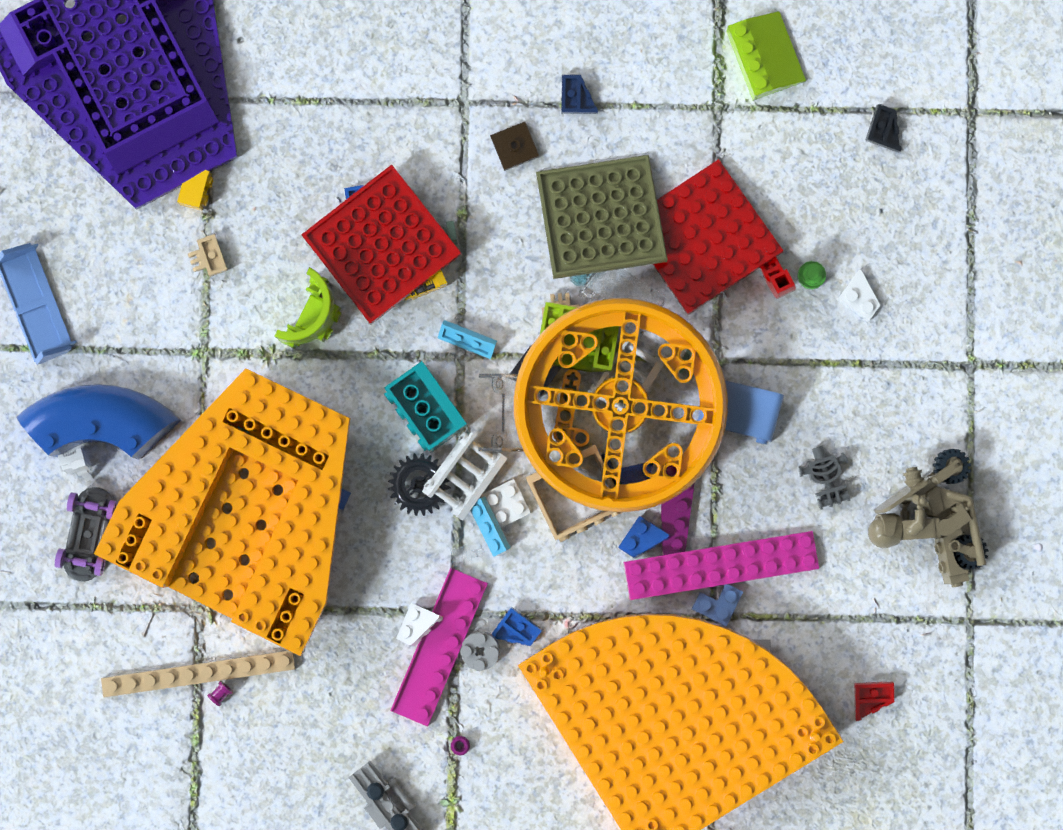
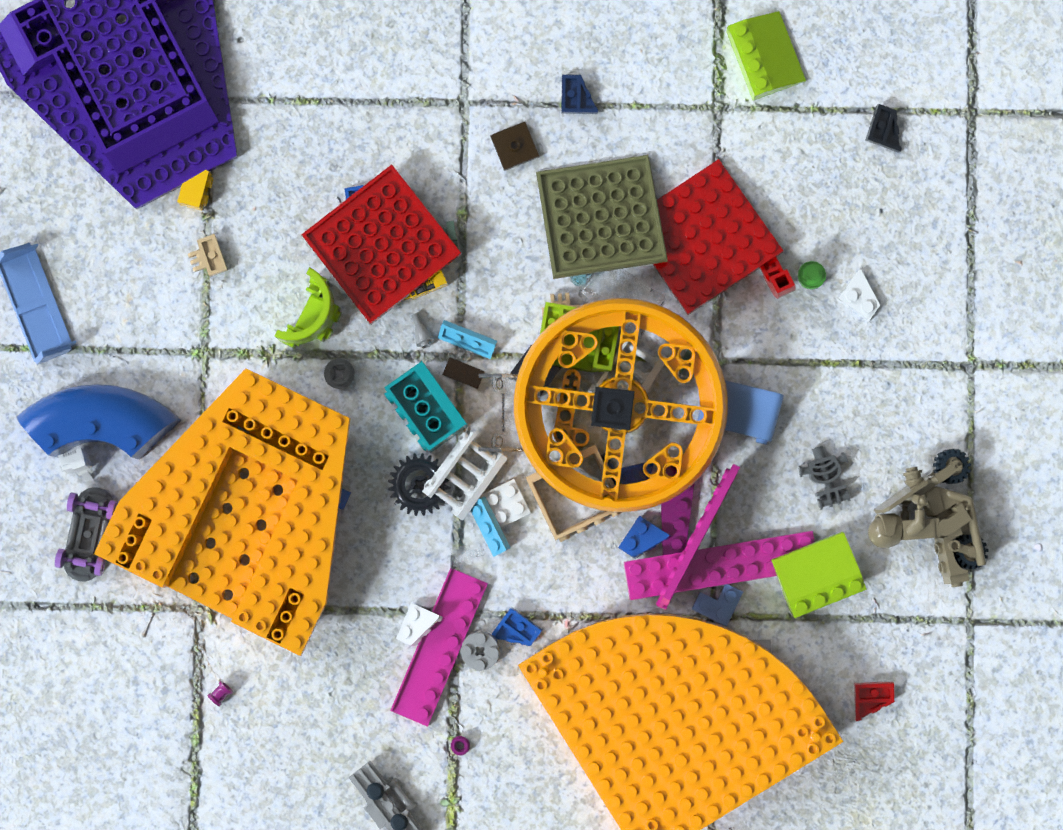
tan plate [101,651,296,698] -> none
none -> dark grey gear [324,358,355,389]
none -> light grey cone [412,313,434,349]
none -> dark brown tile [442,357,485,389]
none -> black plate [591,386,635,430]
none -> dark pink plate [656,464,740,610]
none -> lime slope [771,532,867,618]

